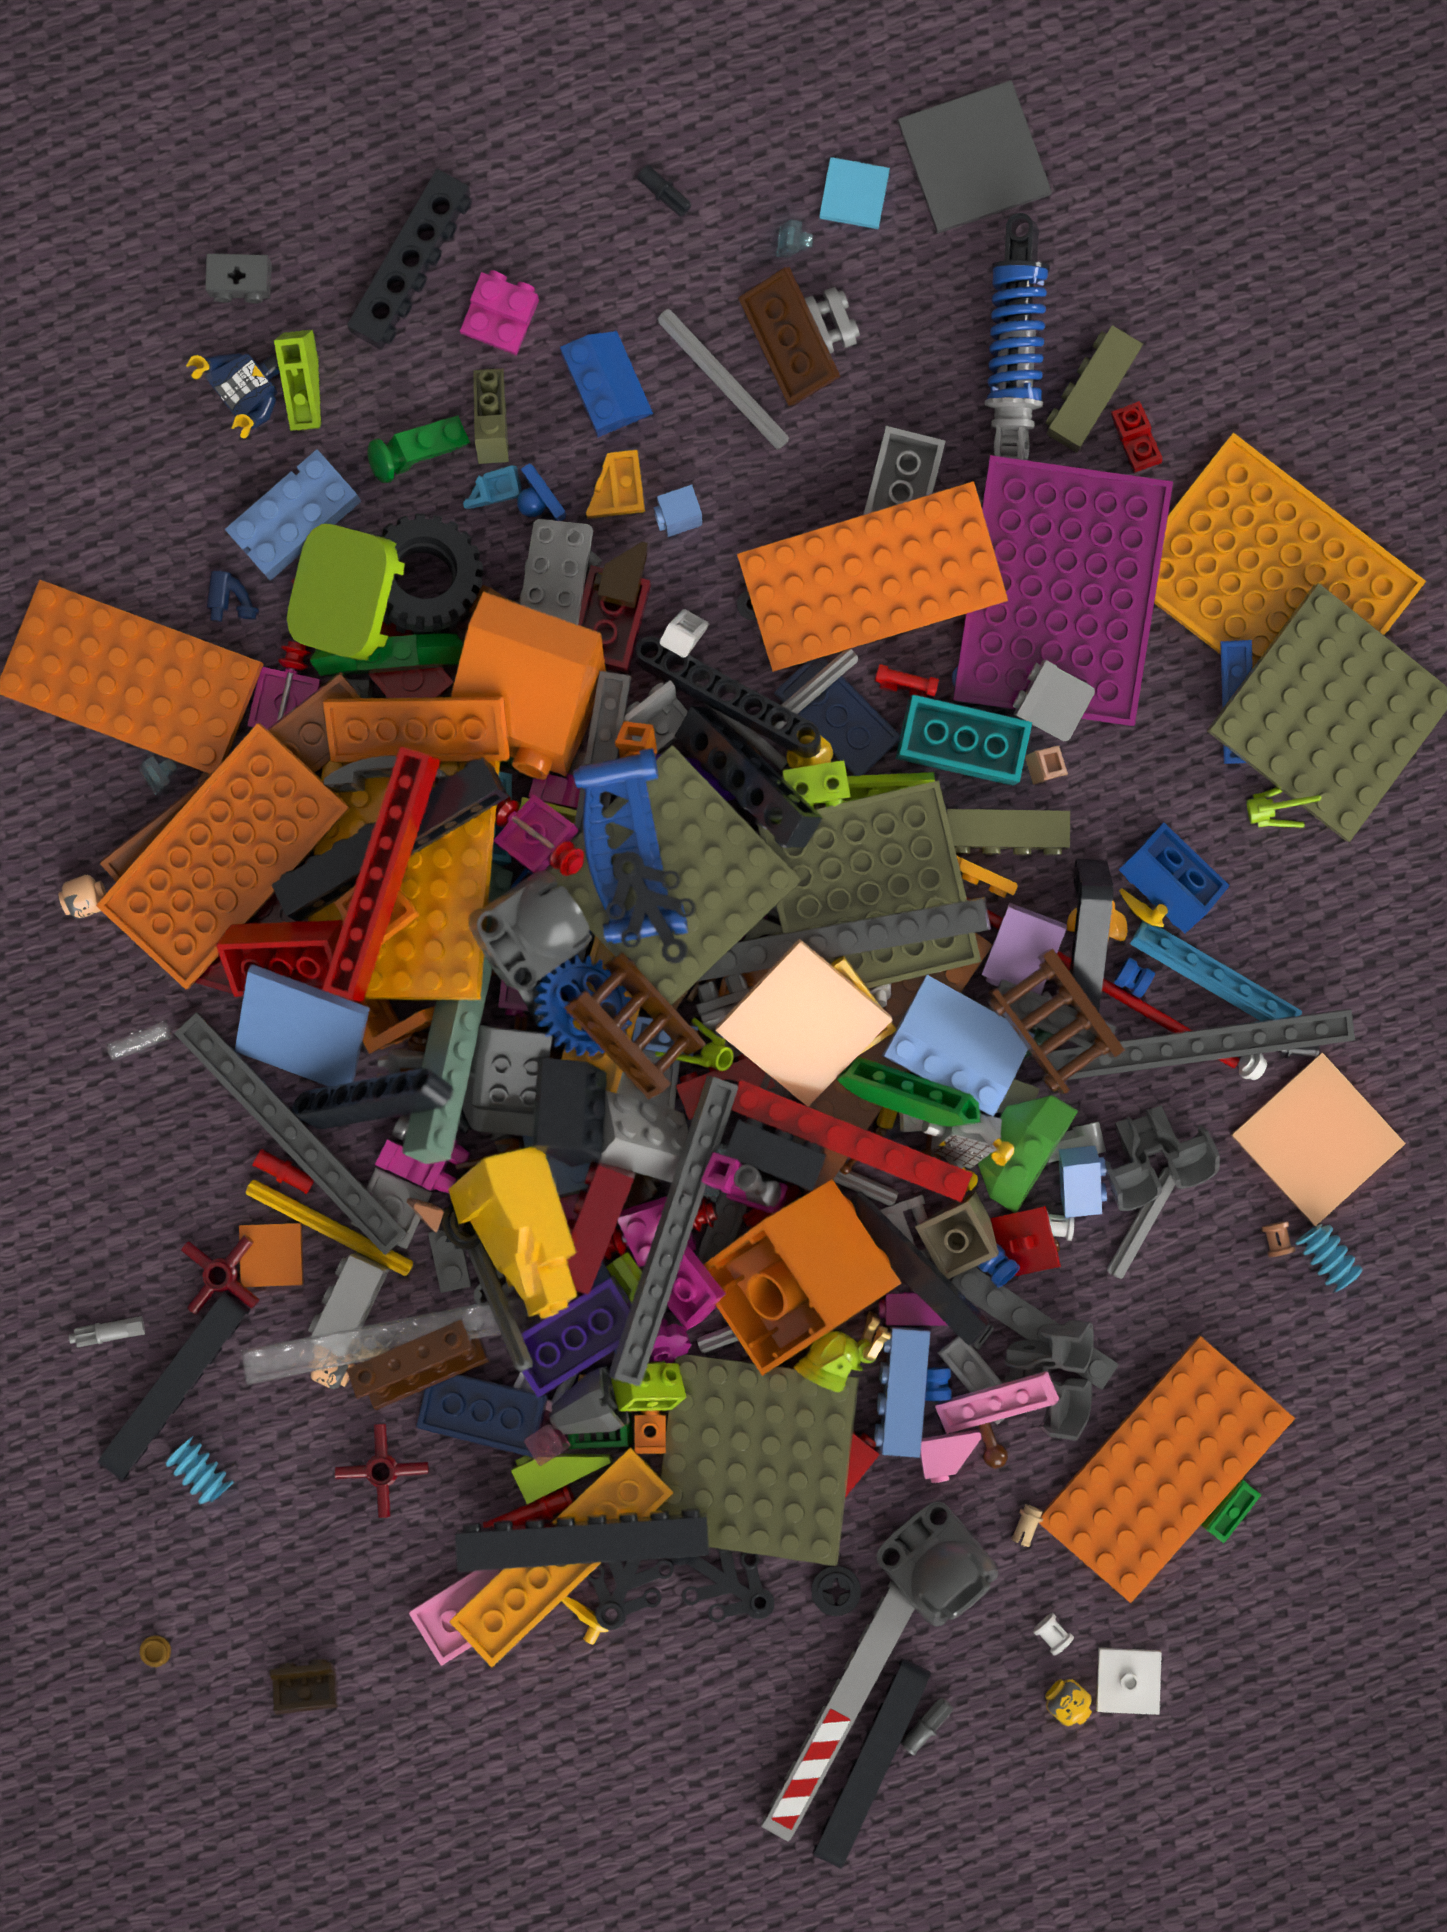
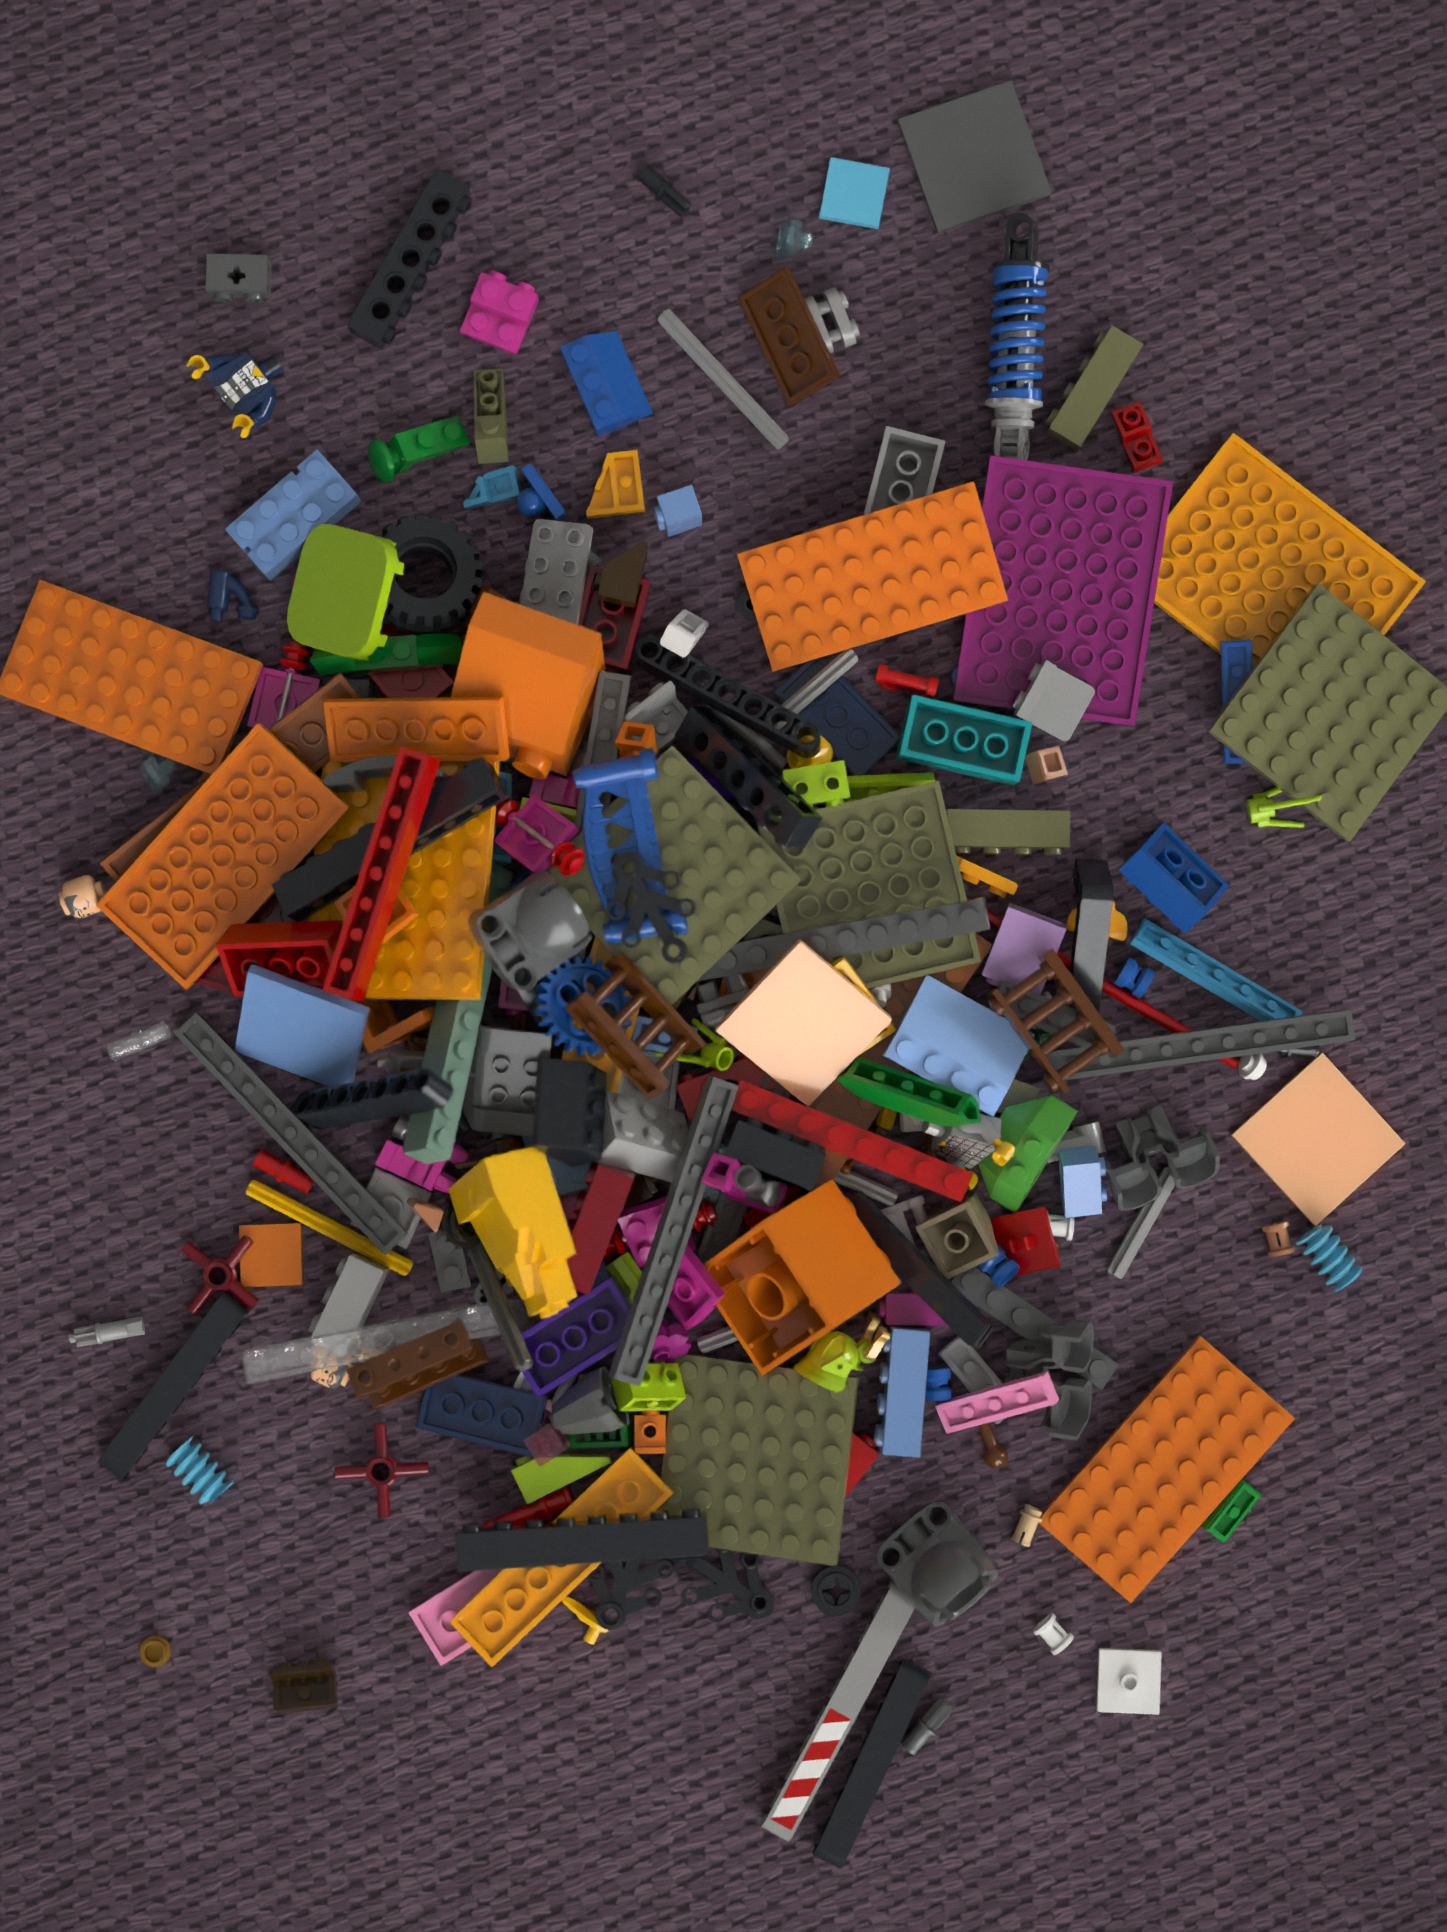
lime slope [274,330,321,431] -> none
bright pink slope [920,1429,981,1483] -> none
yellow head [1045,1679,1092,1726] -> none
yellow bar [1119,888,1168,927] -> none

